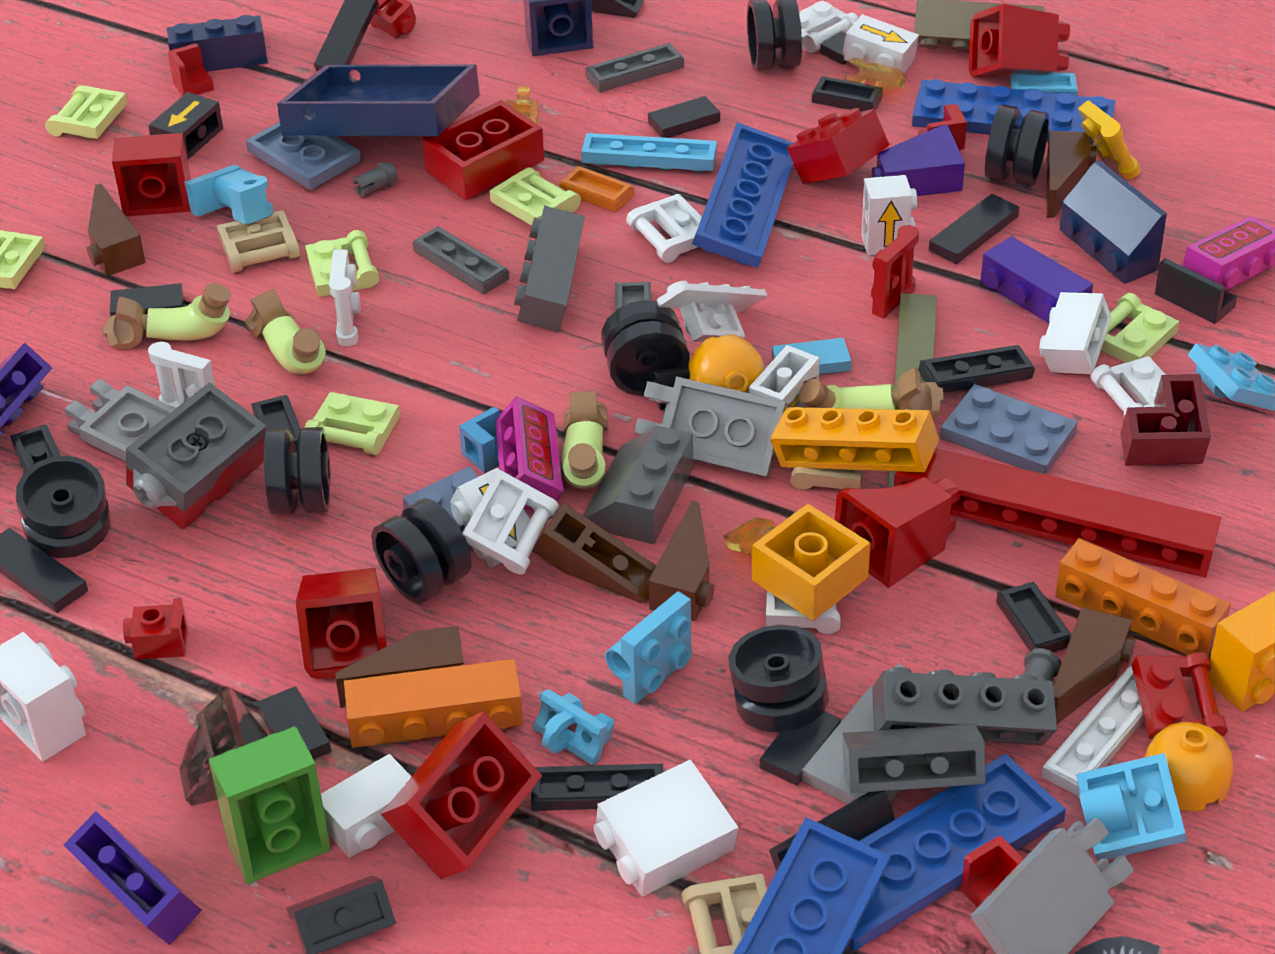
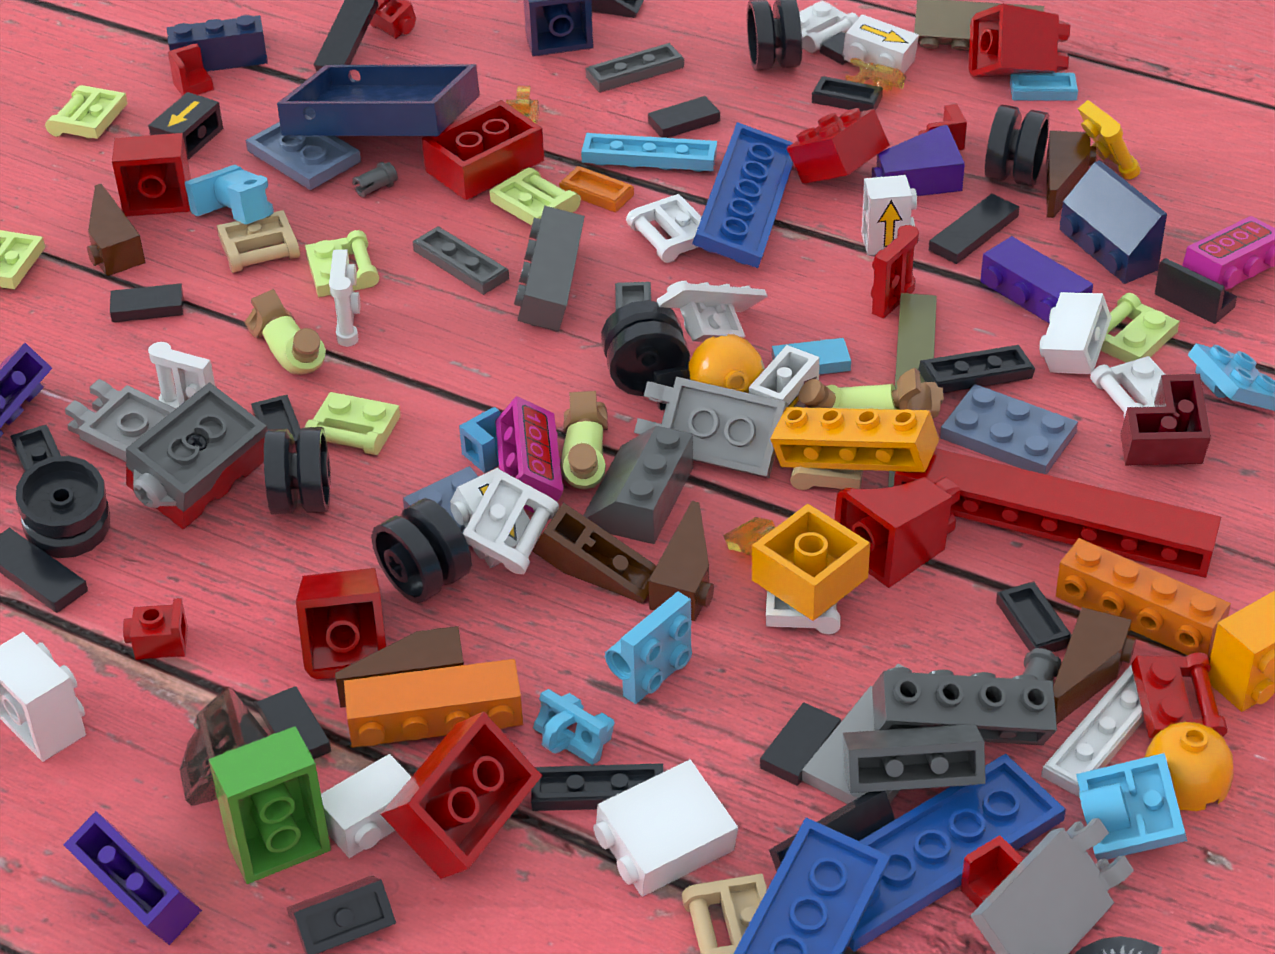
piece [103,283,231,350] -> none
black wheel [728,625,829,733] -> none
blue plate [912,79,1116,146] -> none

